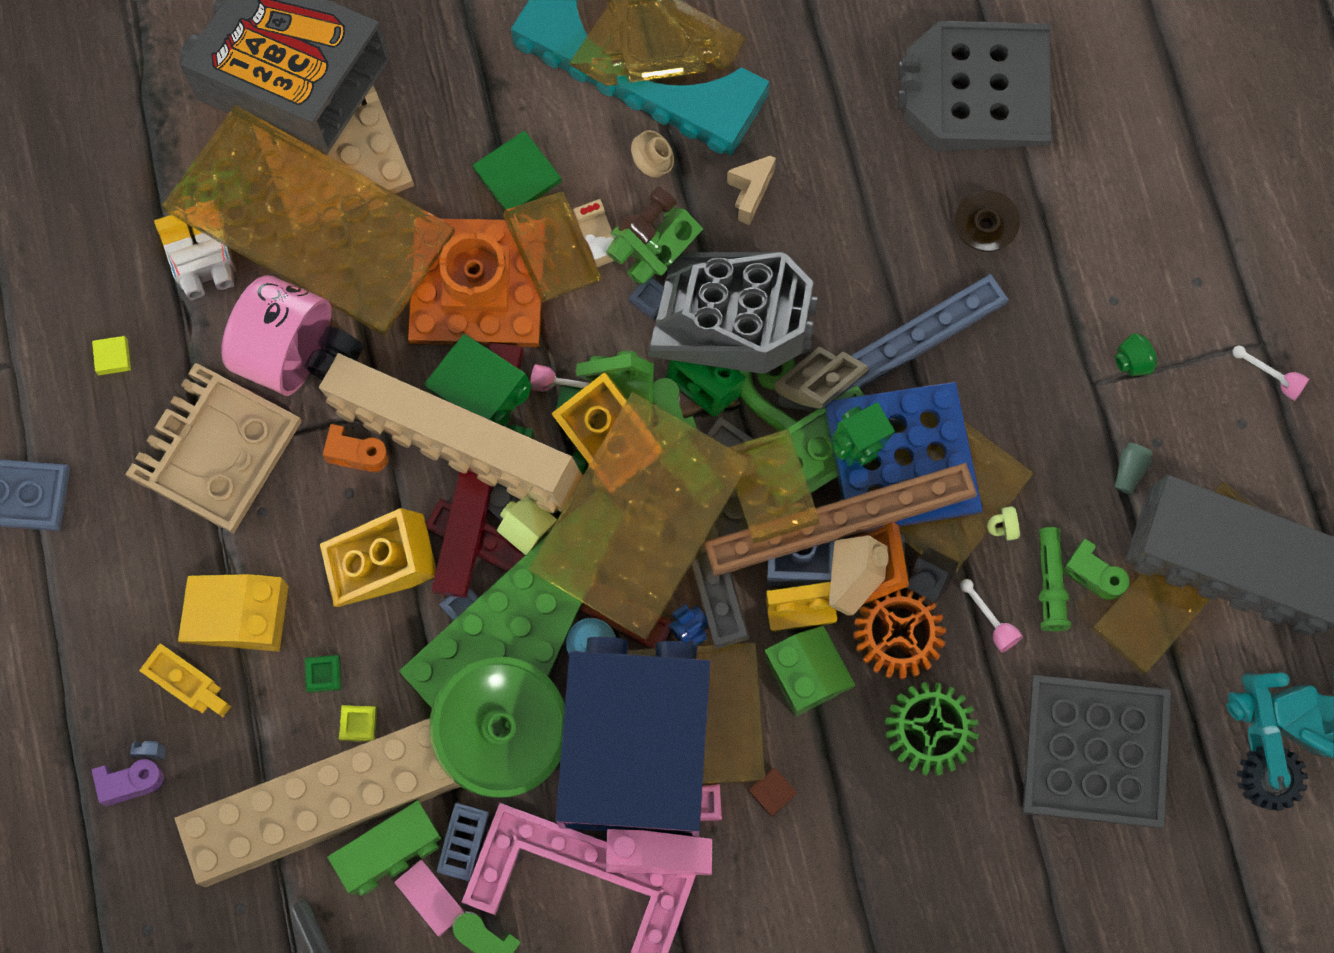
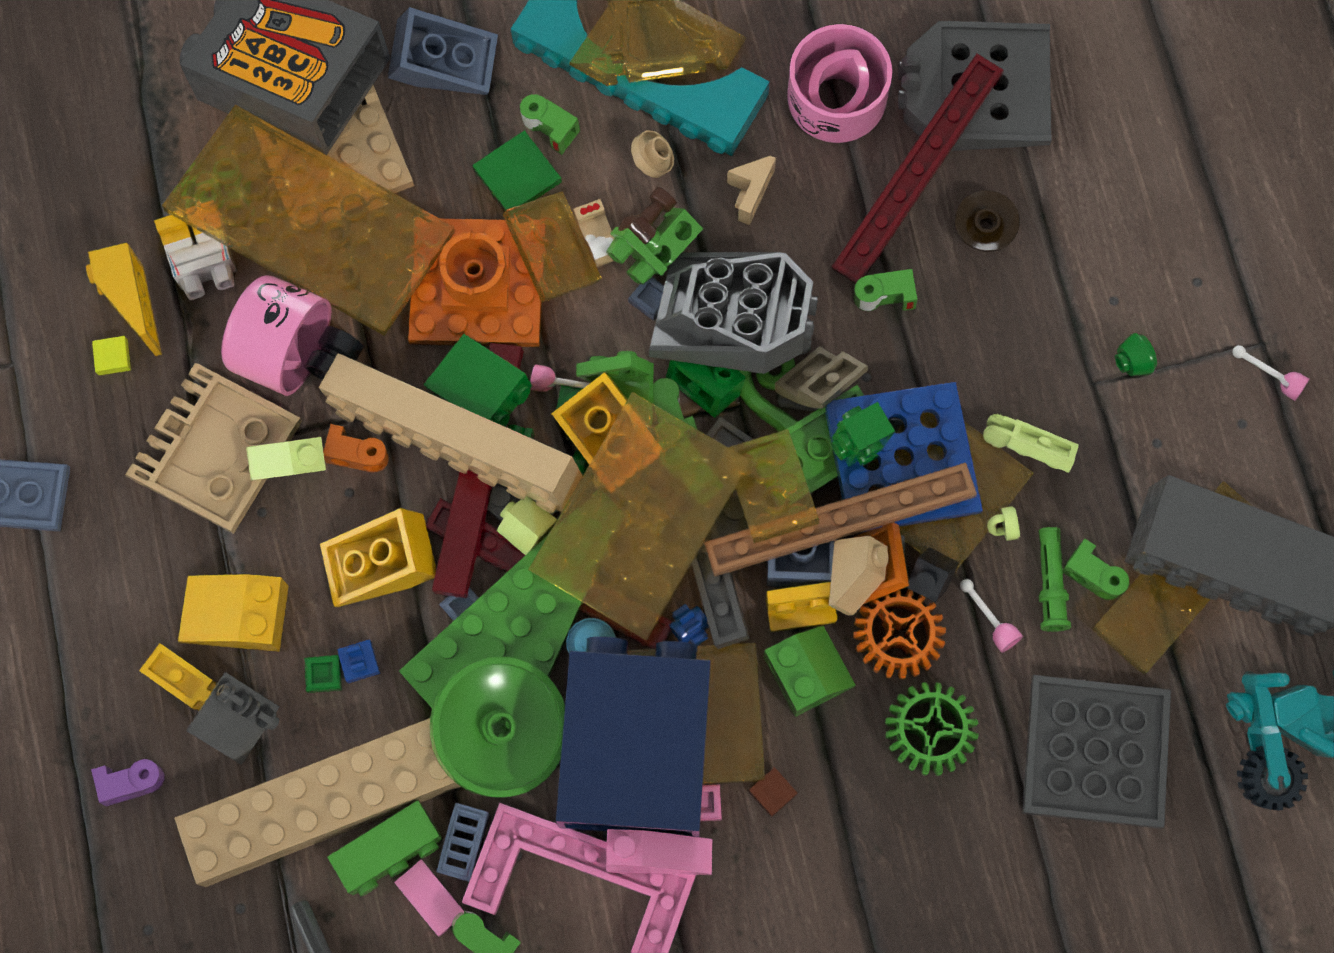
sand blue tile [130,741,166,760] -> none
neon yellow tile [339,705,377,742] -> none
sand blue tile [839,274,1009,395] -> none
sand green cone [1114,443,1153,495] -> none
none -> yellow slope [86,243,162,356]
none -> dark grey hinge [186,672,280,765]
none -> yellowish green slope [246,437,326,480]
none -> blue tile [337,639,381,683]
none -> sand blue slope [388,7,498,95]
none -> bright green leg [520,94,580,155]
none -> bright pink piece [787,24,892,143]
none -> dark red tile [832,53,1004,284]
none -> bright green leg [854,269,917,311]
none -> yellowish green hinge [983,413,1079,473]

